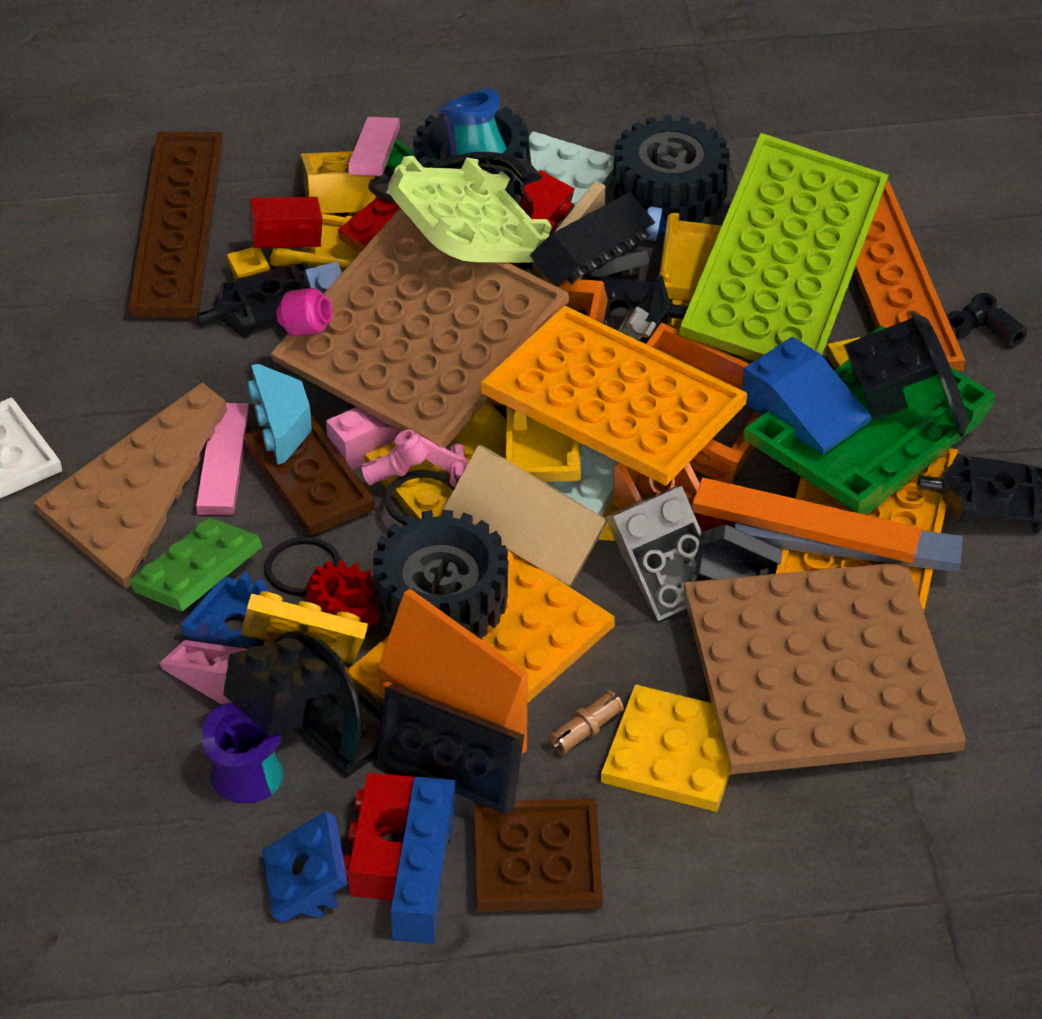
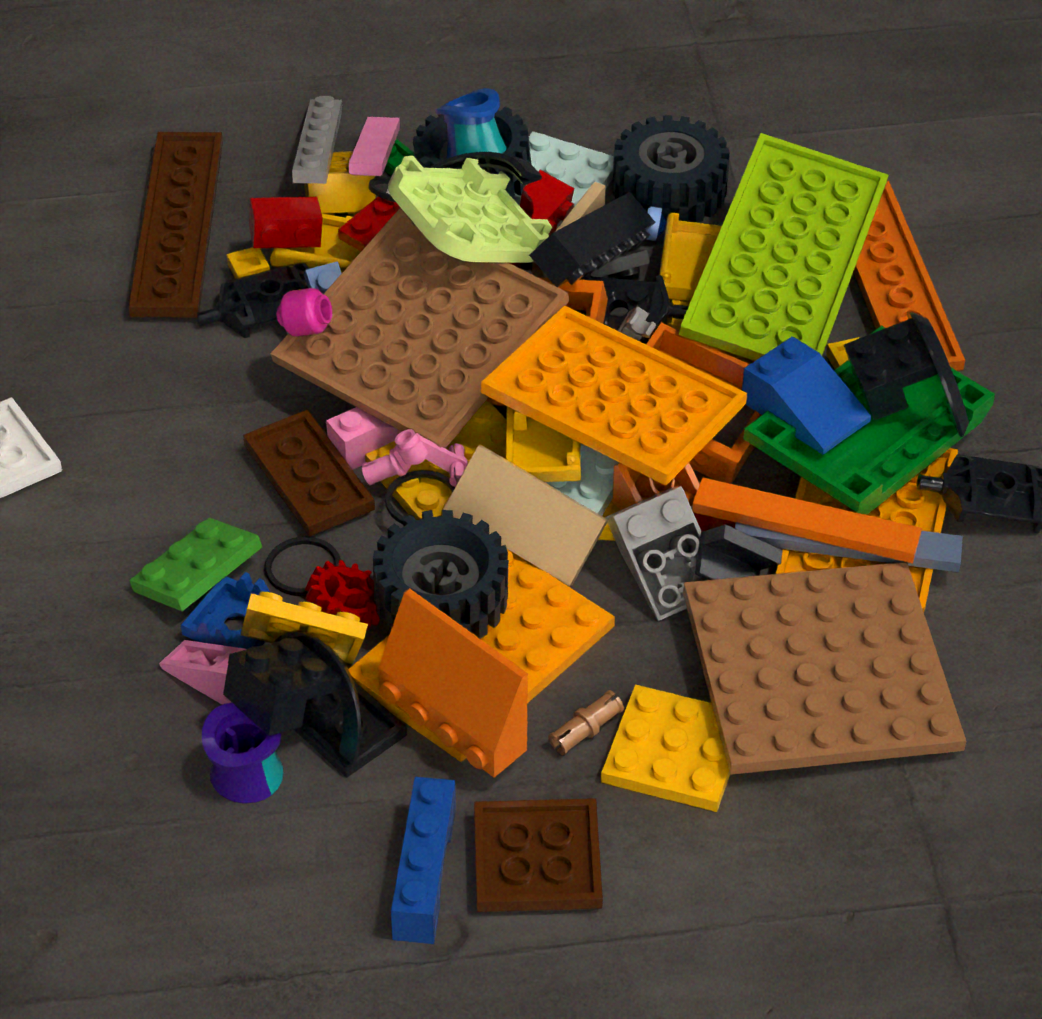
medium nougat wing [33,383,227,589] -> none
bright pink tile [196,403,250,516] -> none
medium azure slope [247,364,312,465] -> none
blue piece [262,811,348,923] -> none
red arch [344,773,415,900] -> none
black tile [376,684,524,814] -> none
black bar [946,293,1027,348] -> none
none -> light grey plate [292,96,342,184]

